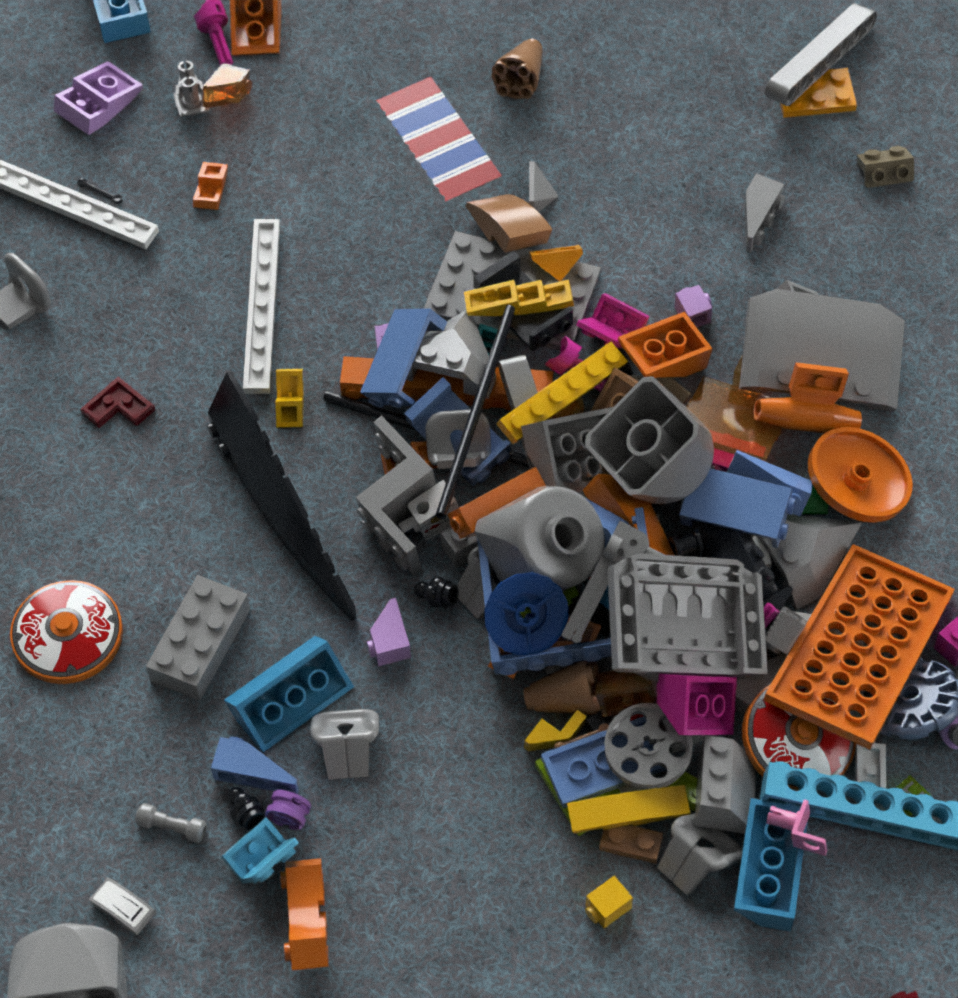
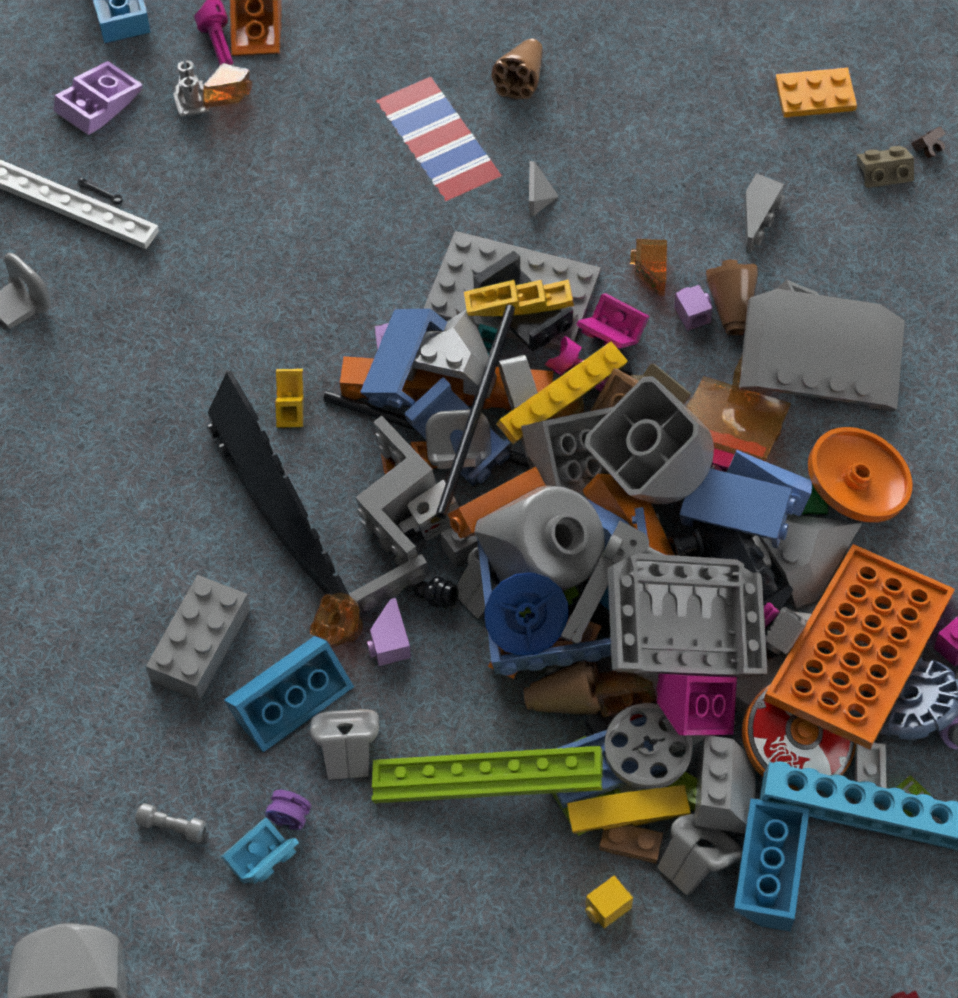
dish [10,581,123,684] -> none
dark red tile [80,376,156,428] -> none
slope [89,877,157,935] -> none
orange slope [193,162,228,210] -> none
medium blue slope [211,737,299,794] -> none
black piece [227,787,265,830] -> none
white plate [243,219,280,394] -> none
orange brick [280,858,329,970] -> none
medium nougat slope [466,194,552,253] -> none
yellow slope [524,710,587,751] -> none
light orange slope [529,245,583,282] -> none
medium nougat hinge [554,723,609,749] -> none
orange slope [618,312,713,378] -> none
orange plate [754,362,862,434] -> none
beam [765,3,877,106] -> none
bright pink bracket [767,800,827,856] -> none
none -> clear orange plate [310,593,363,648]
none -> light grey plate [349,554,431,613]
none -> lime plate [372,746,603,803]
none -> clear orange slope [630,239,667,296]
none -> medium nougat cone [706,259,758,335]
none -> tile [911,126,945,158]

